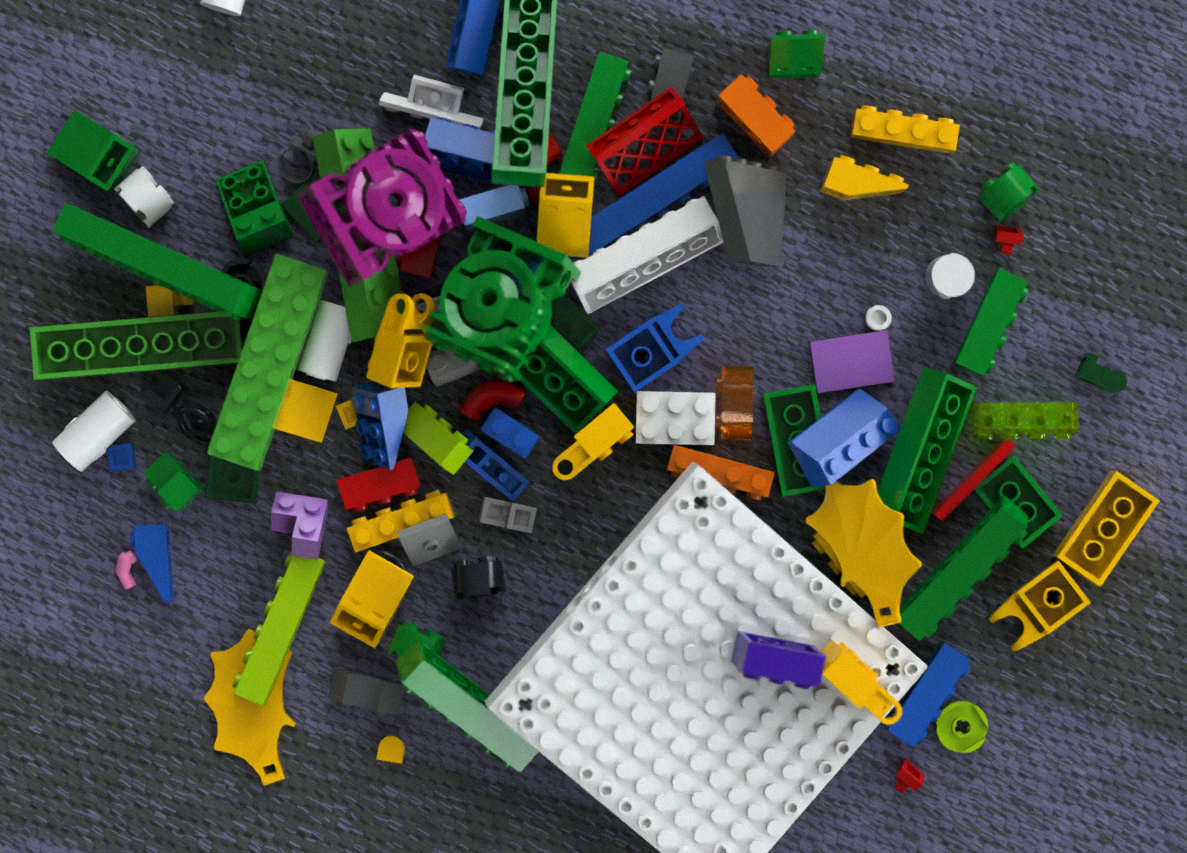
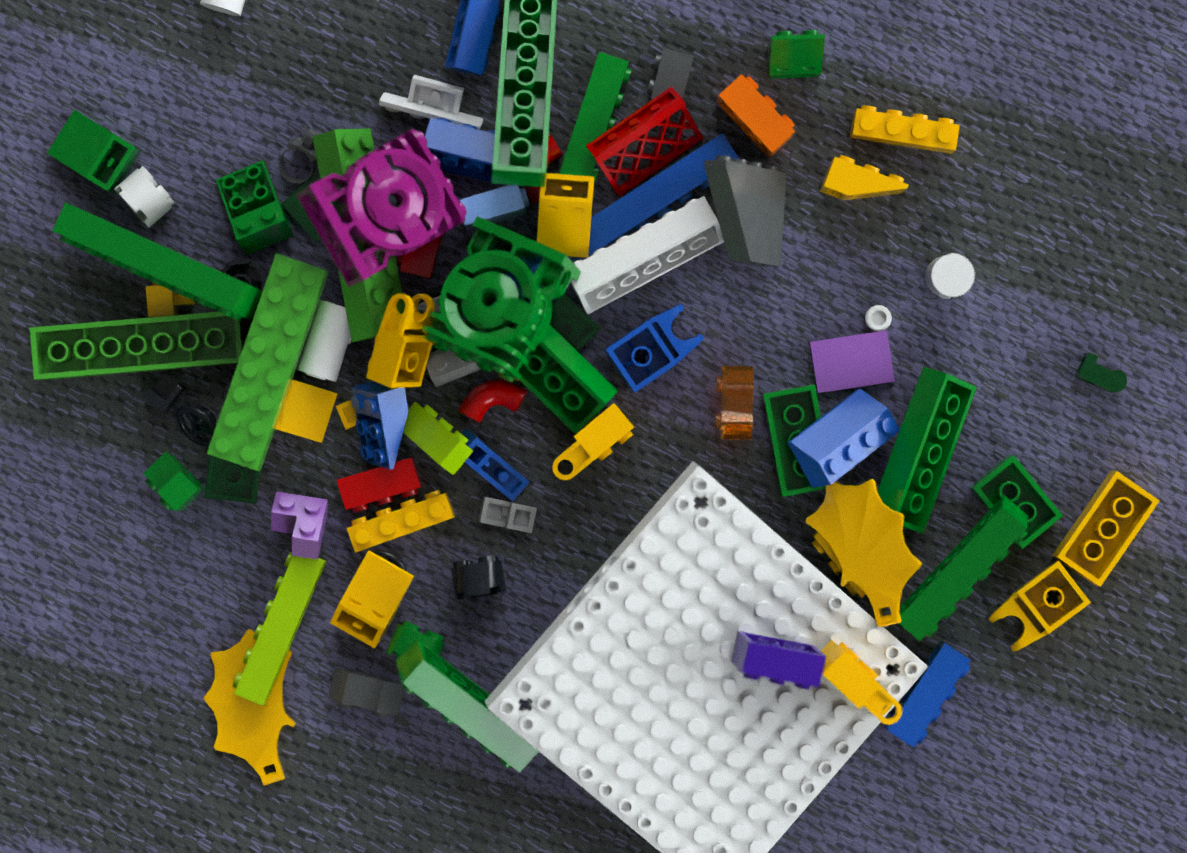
white piece [52,391,136,472] -> none
blue tile [106,443,137,472] -> none
bright pink arm [115,550,137,590] -> none
blue slope [130,523,174,603] -> none
yellow tile [376,735,405,764] -> none
light grey plate [397,514,462,566] -> none
blue brick [481,408,541,458] -> none
white brick [635,391,715,445] -> none
orange brick [666,445,775,501] -> none
red tile [894,759,925,794] -> none
red tile [931,439,1015,520] -> none
lime plate [935,701,988,753] -> none
green brick [952,268,1029,377] -> none
clear neon green brick [970,402,1079,439] -> none
green brick [979,162,1040,223] -> none
red tile [994,225,1024,255] -> none

